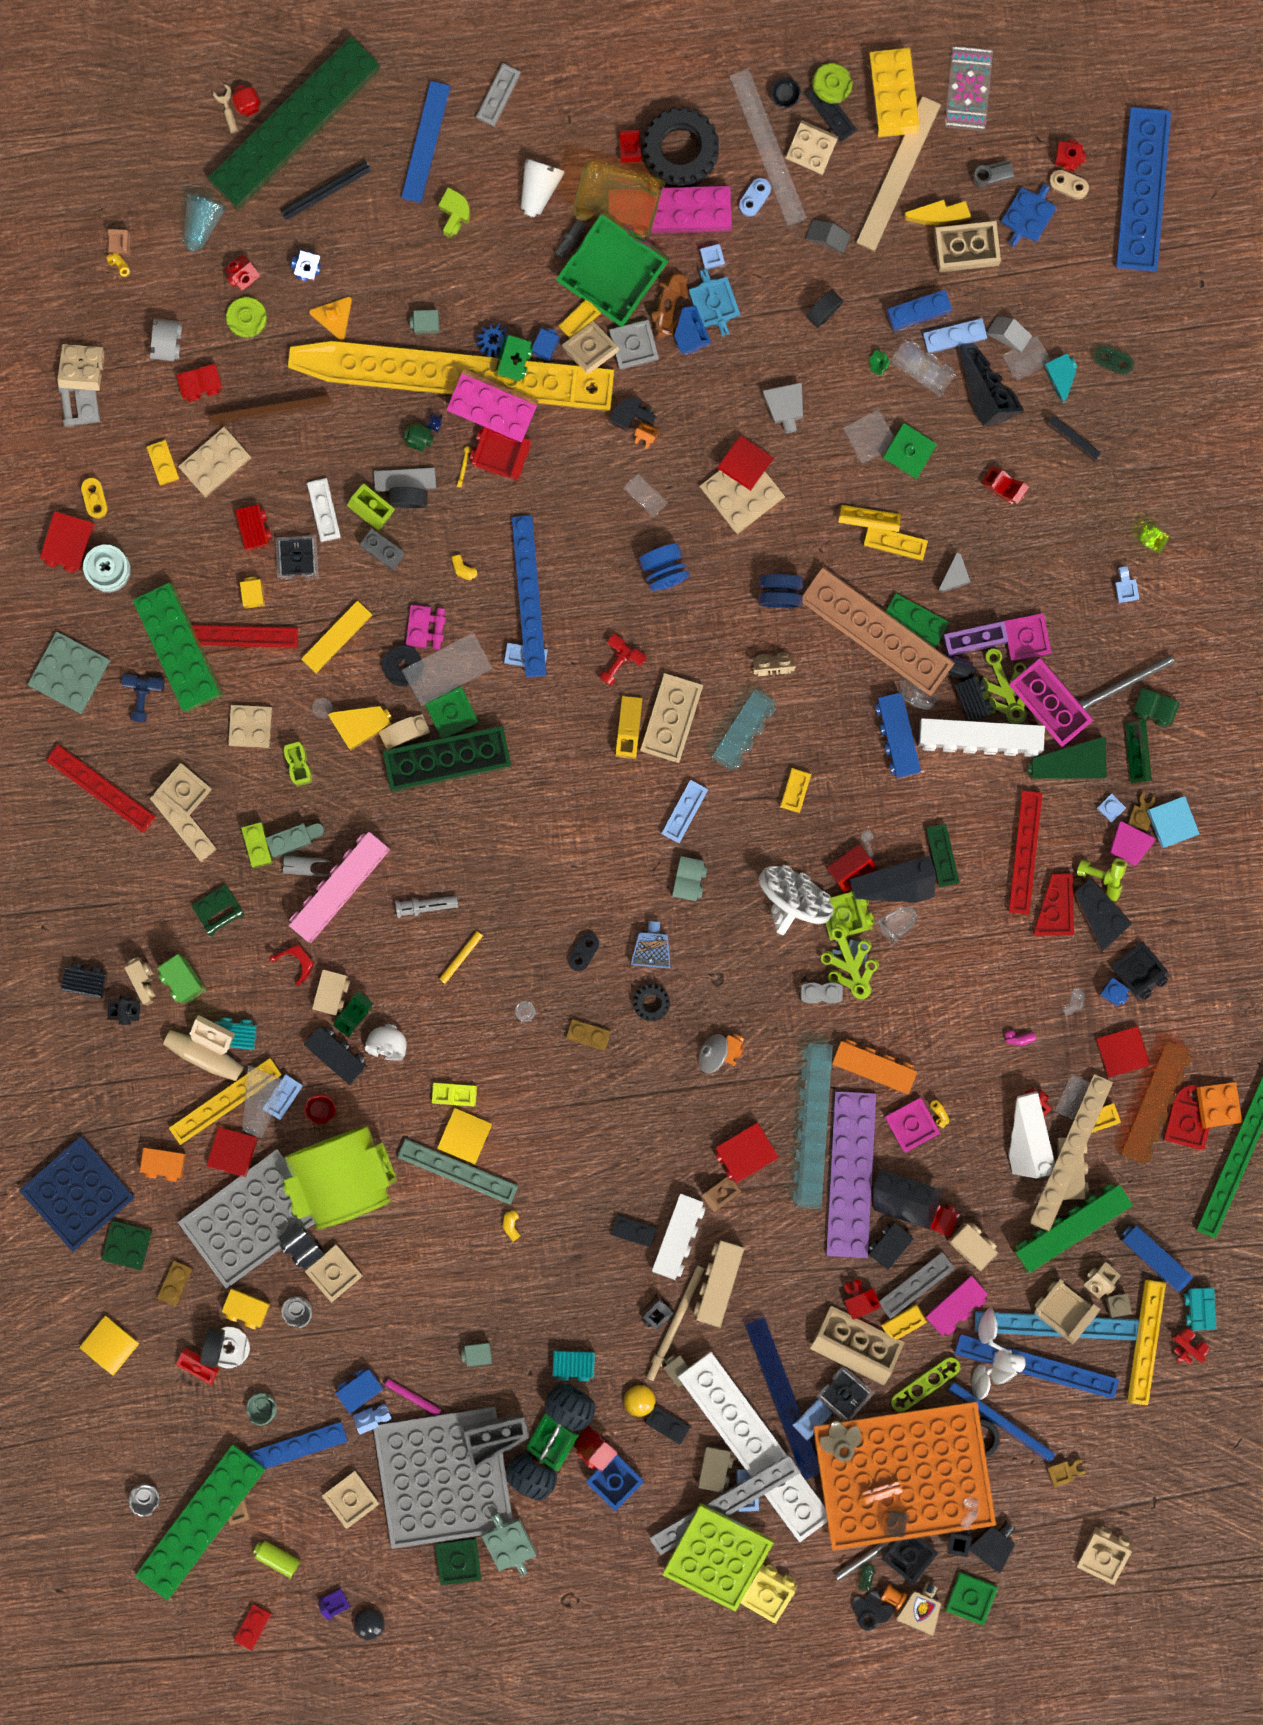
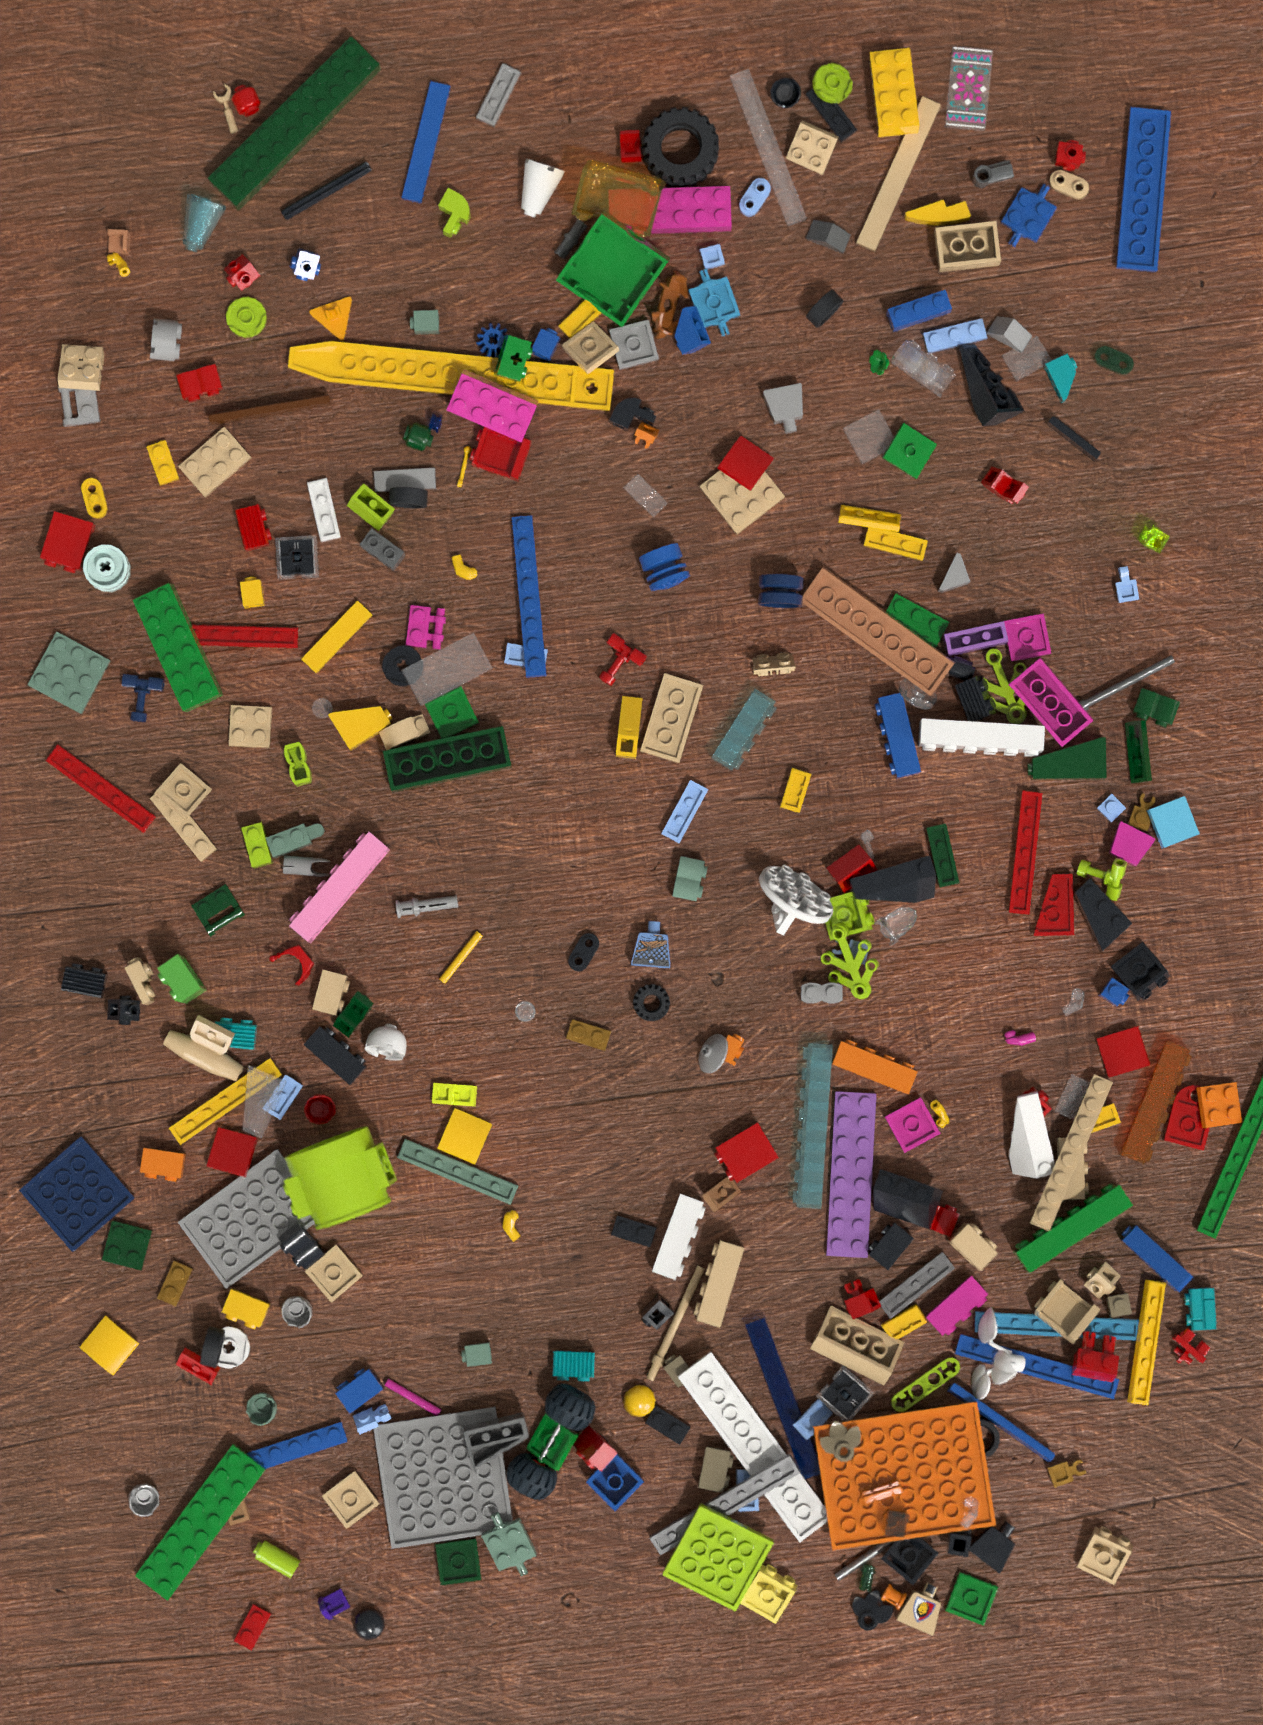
none -> red brick [1072,1331,1119,1382]

